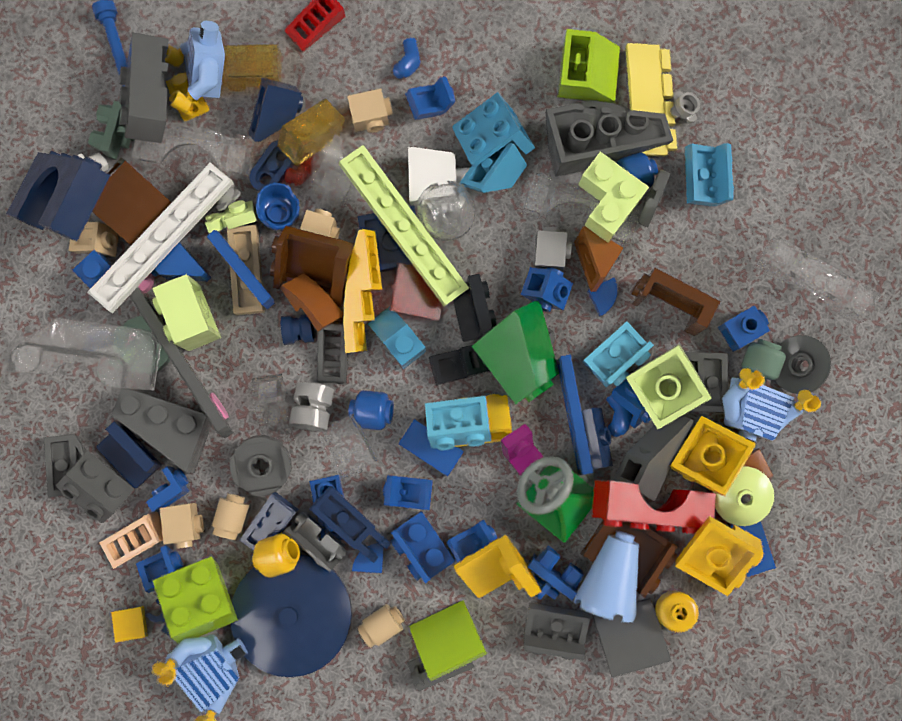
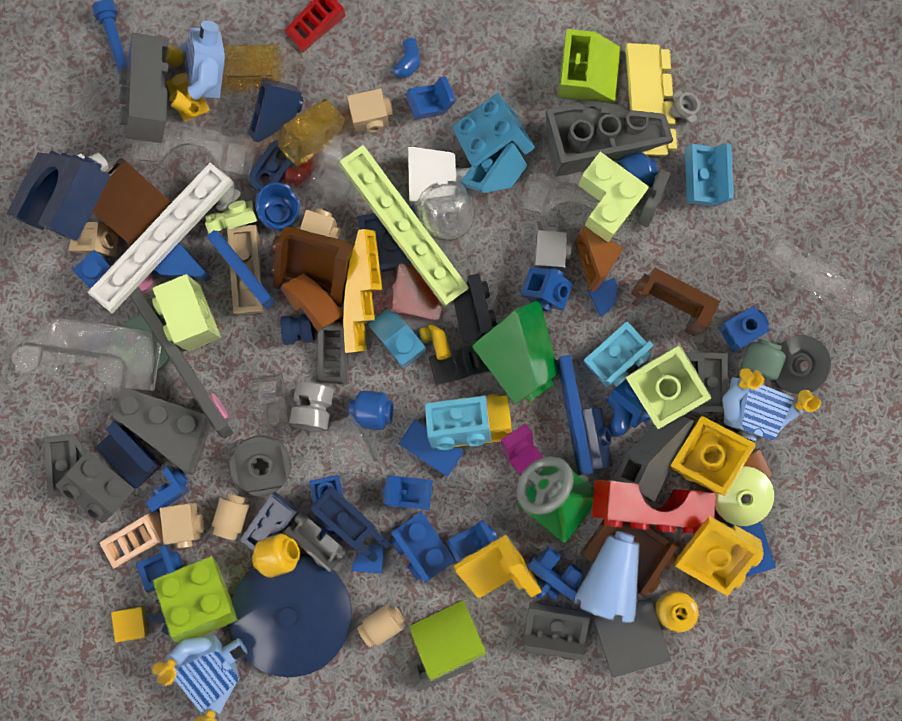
sand green hips [88,101,140,160] -> none
none -> yellow arm [419,324,452,360]

